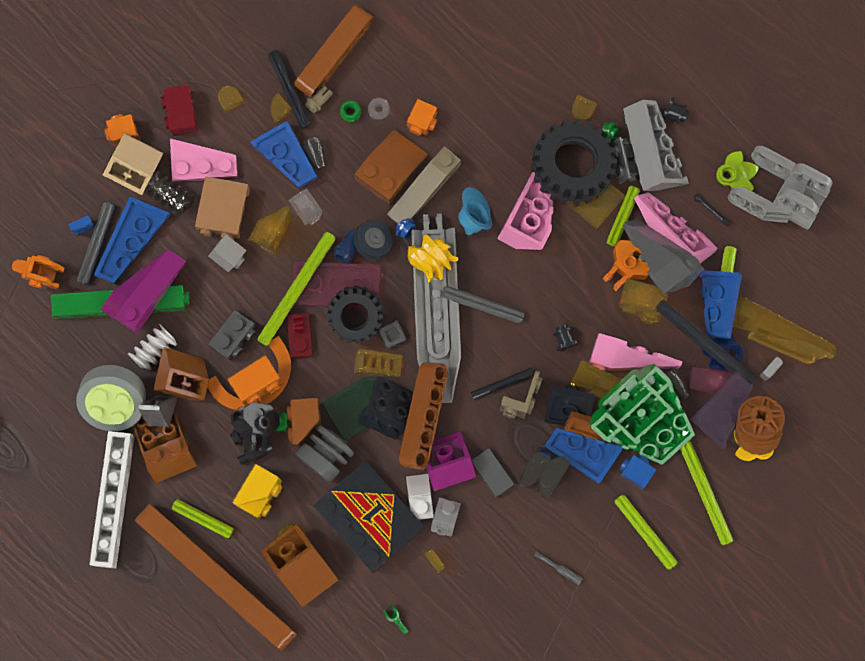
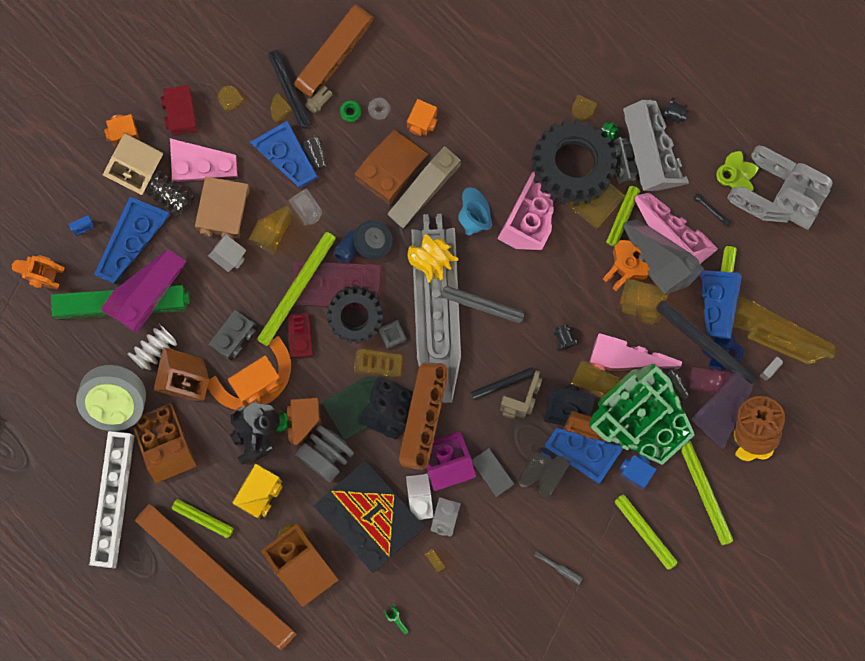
dark grey axle [77,202,115,285] -> none
flat silver slope [139,395,177,427] -> none
blue plate [395,218,416,239] -> none

